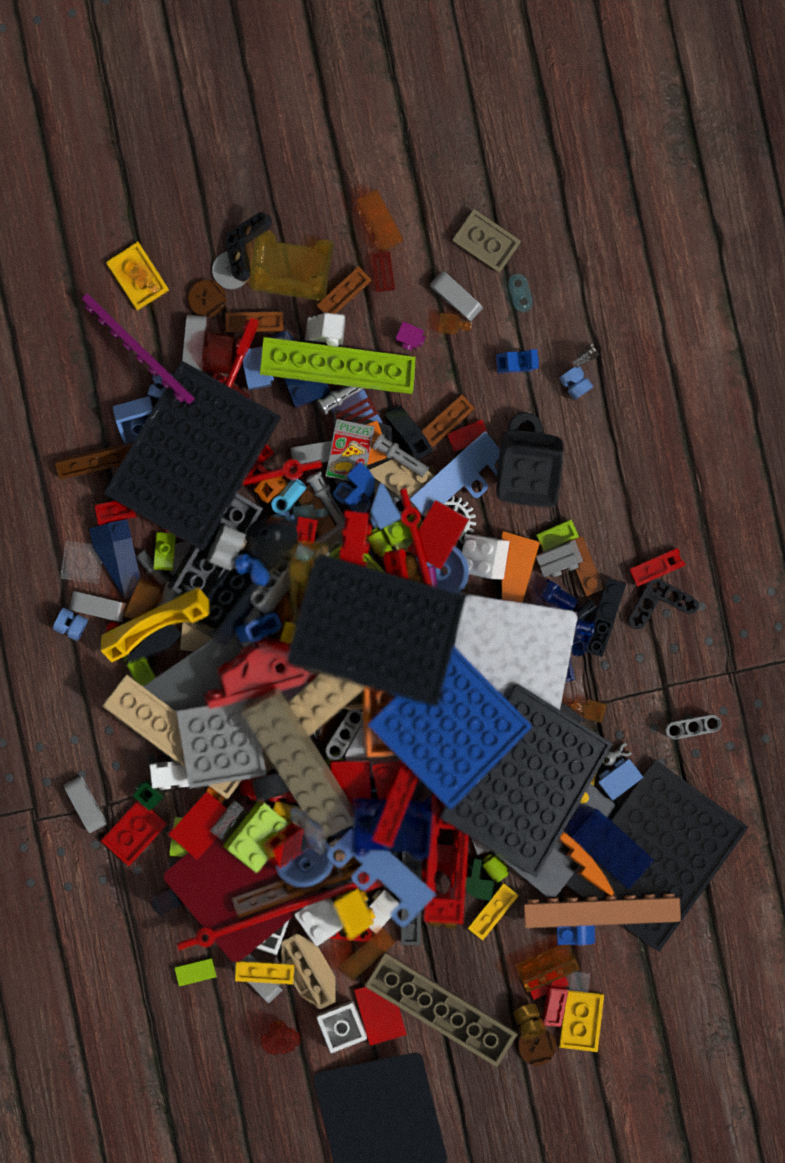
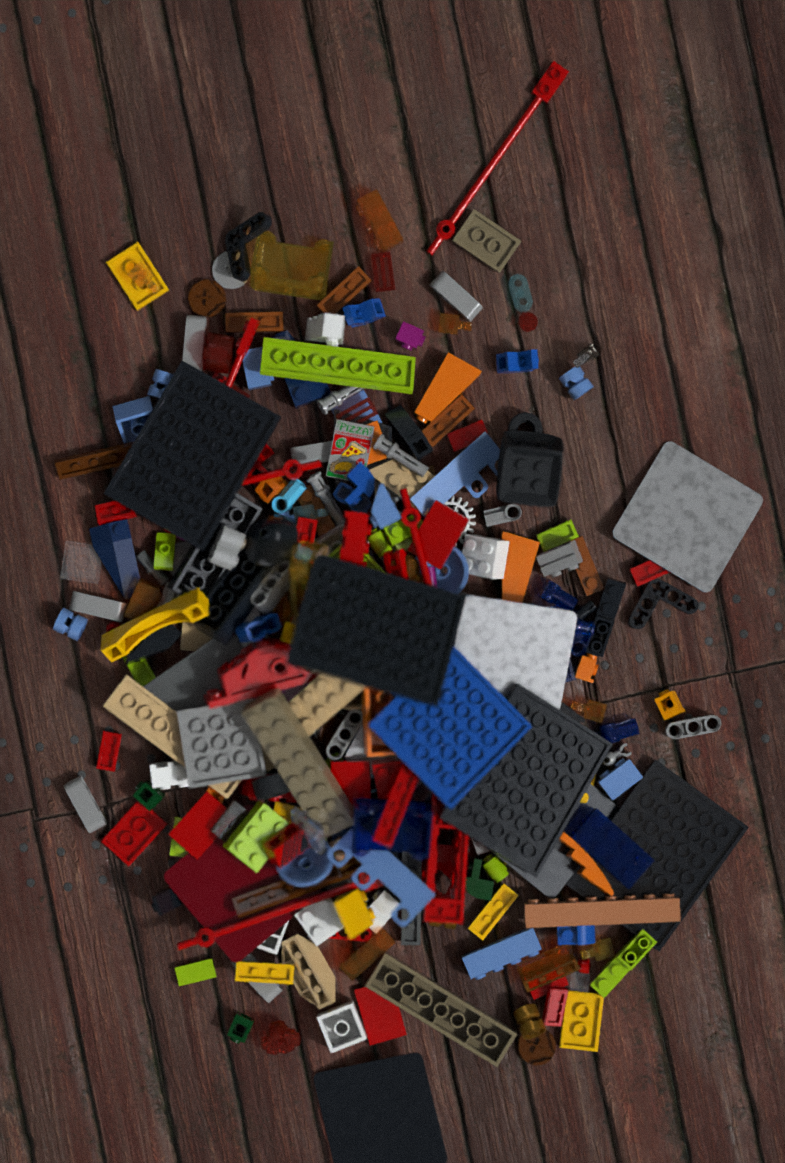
magenta plate [82,294,195,404] -> none
blue arm [236,554,270,586] -> none
none -> red plate [96,730,122,772]
none -> dark green brick [227,1011,255,1044]
none -> blue brick [343,298,386,328]
none -> orange slope [414,352,482,424]
none -> red bar [426,61,569,256]
none -> medium blue brick [461,928,542,980]
none -> light grey piece [483,504,522,527]
none -> clear red tile [518,312,538,332]
none -> orange brick [574,653,599,683]
none -> red hinge [576,958,590,974]
none -> clear yellow plate [579,937,615,961]
none -> lime slope [590,929,657,998]
none -> clear blue piece [599,718,640,743]
none -> flat silver piece [613,441,763,592]
none -> light orange brick [654,689,686,720]

